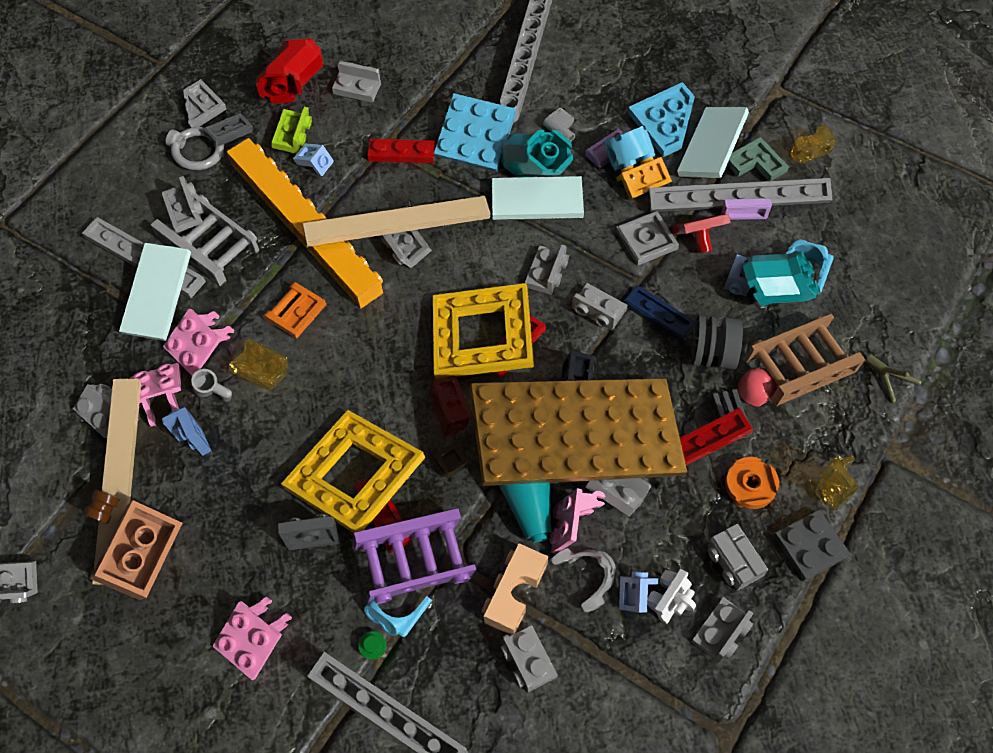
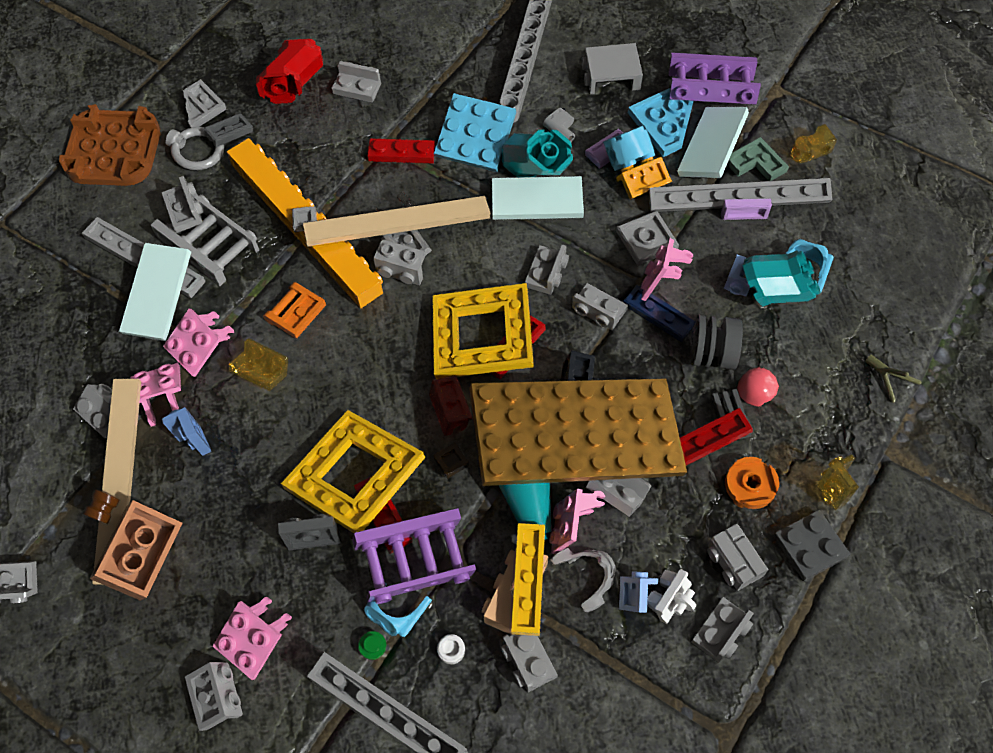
light grey piece [191,369,232,402] -> none
lime bracket [272,107,312,154] -> none
light blue bracket [293,143,333,176] -> none
tile [670,214,731,253] -> none
medium nougat fence [744,314,865,406] -> none
none -> dark orange tile [59,104,160,186]
none -> light grey bracket [185,662,243,731]
none -> light grey tile [292,206,317,232]
none -> light grey bracket [374,240,426,285]
none -> white tile [437,634,465,664]
none -> yellow plate [511,523,545,636]
none -> light grey panel [581,43,643,94]
none -> bright pink plate [641,238,693,301]
none -> medium lavender fence [669,53,761,104]

